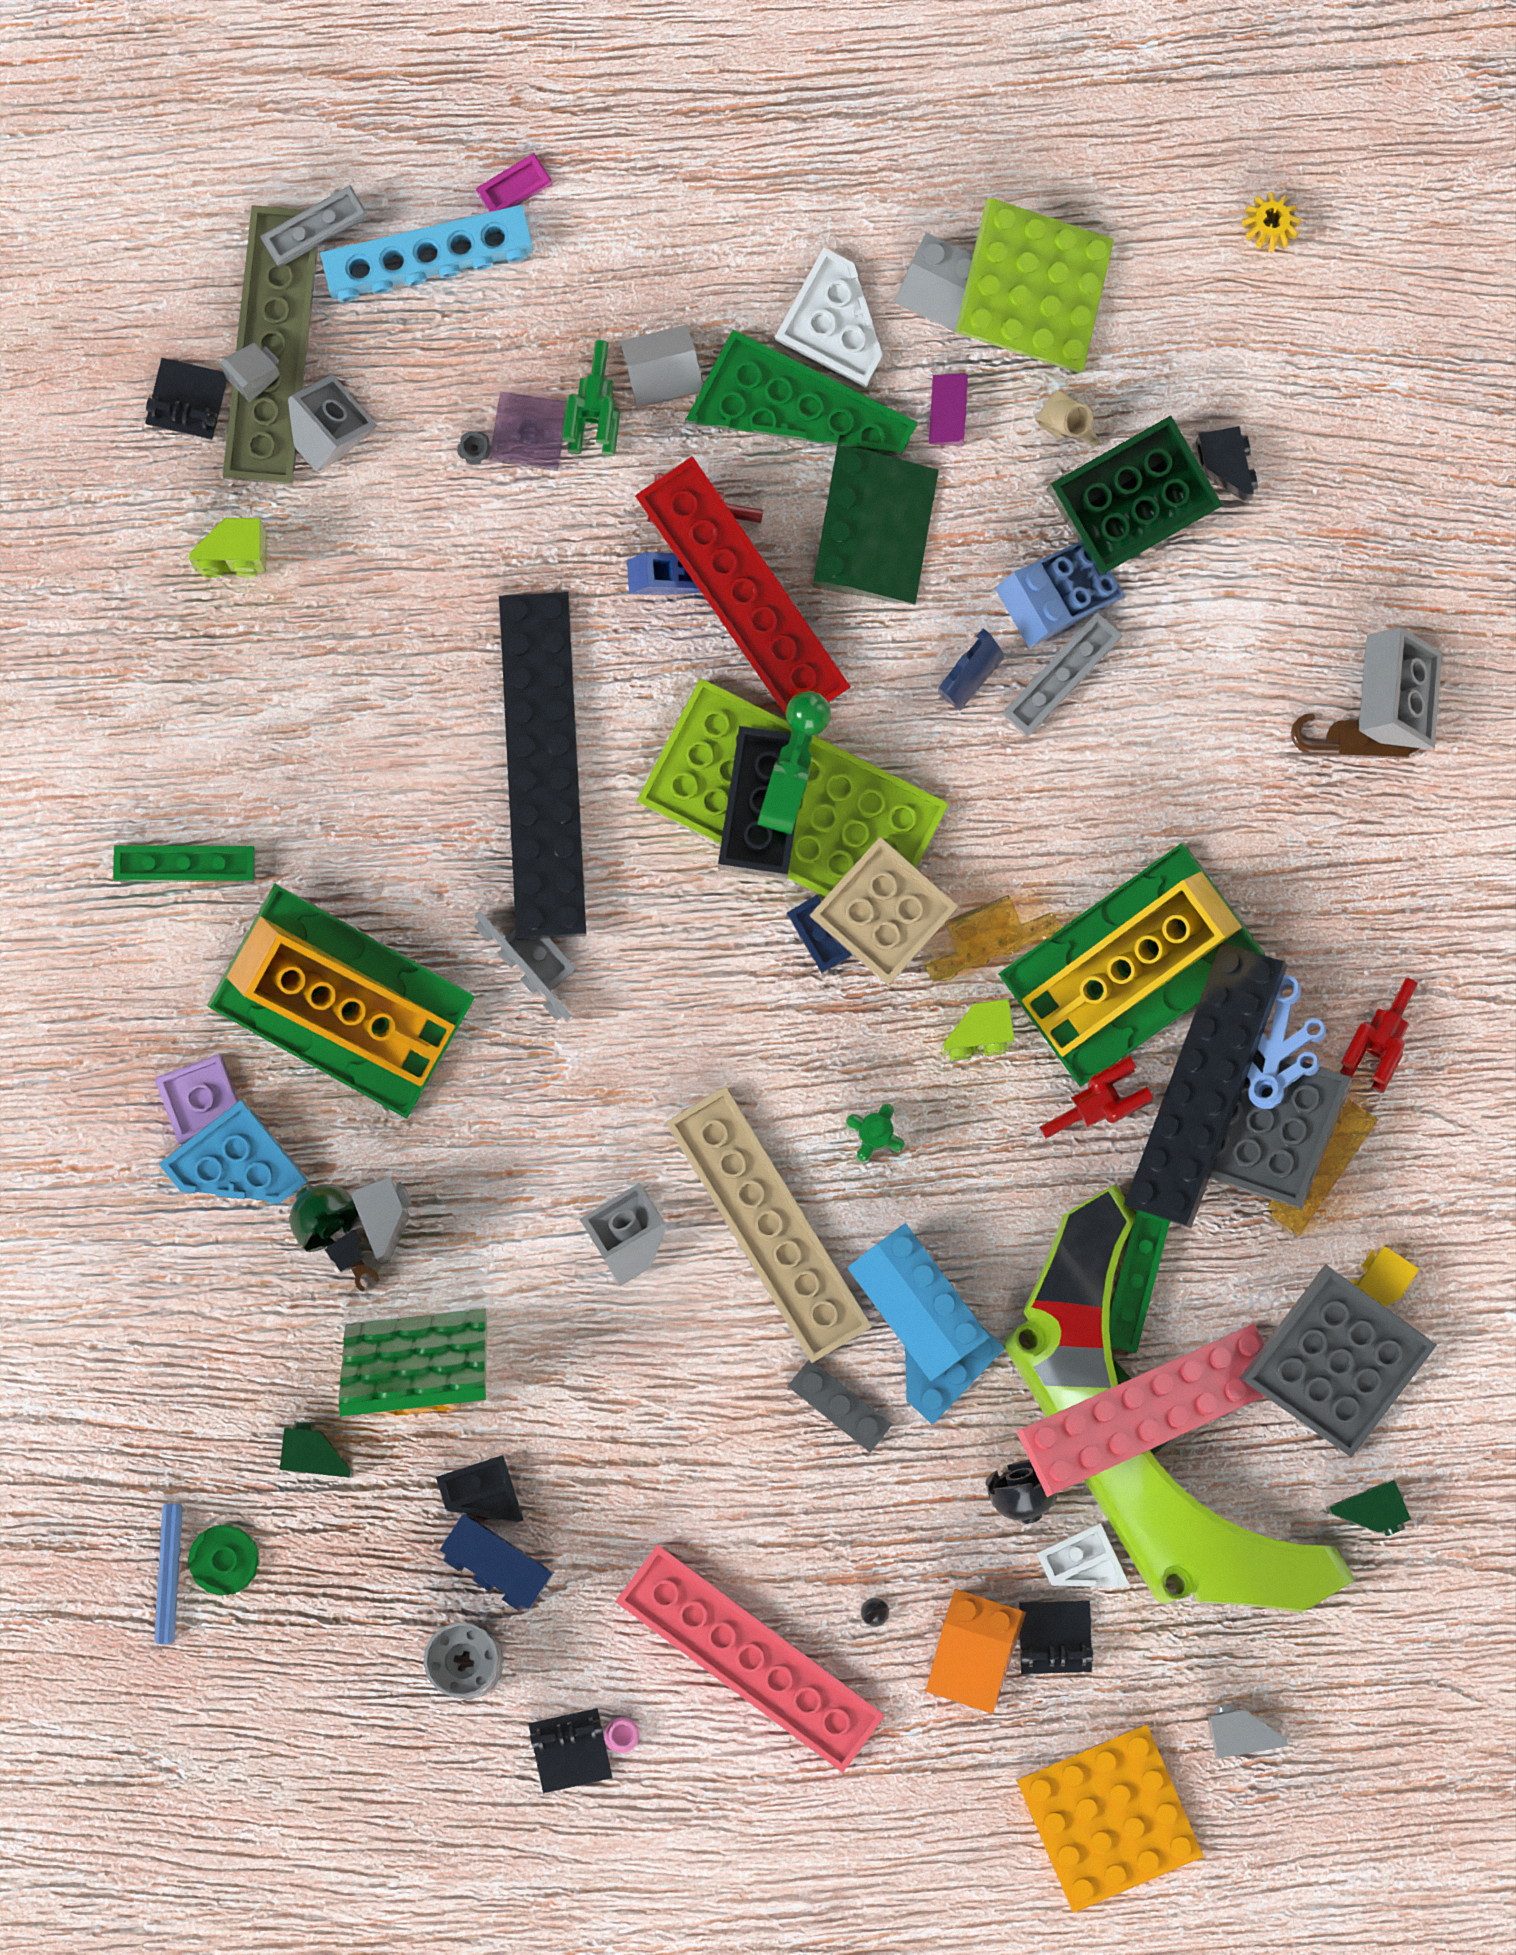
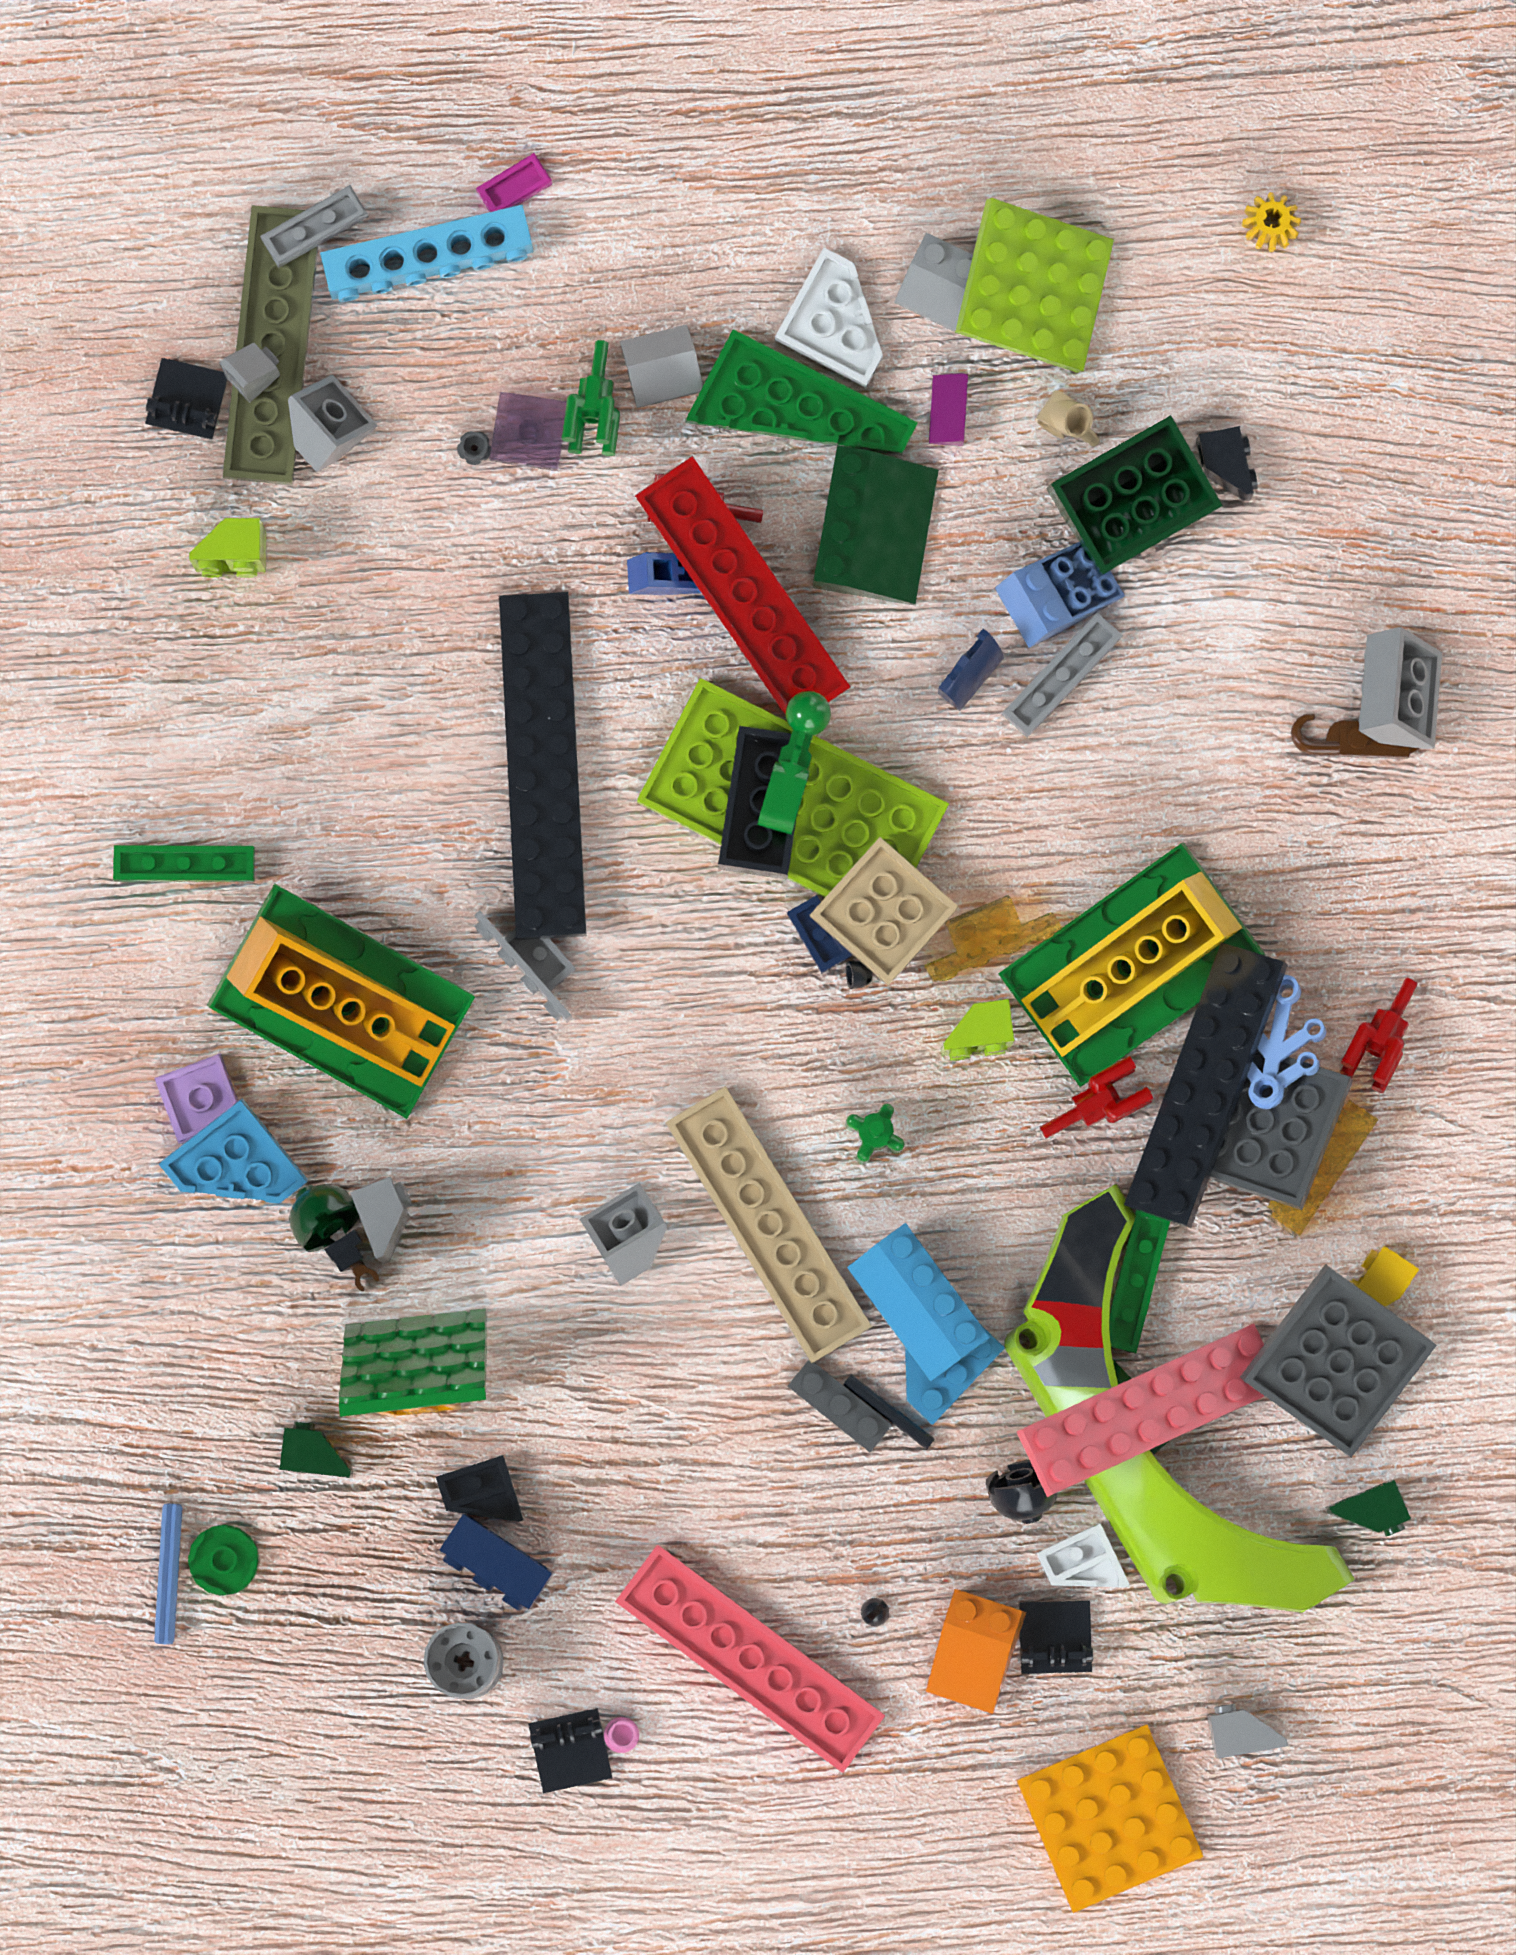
none -> black bar [843,1374,935,1450]
none -> black hinge [846,960,873,989]

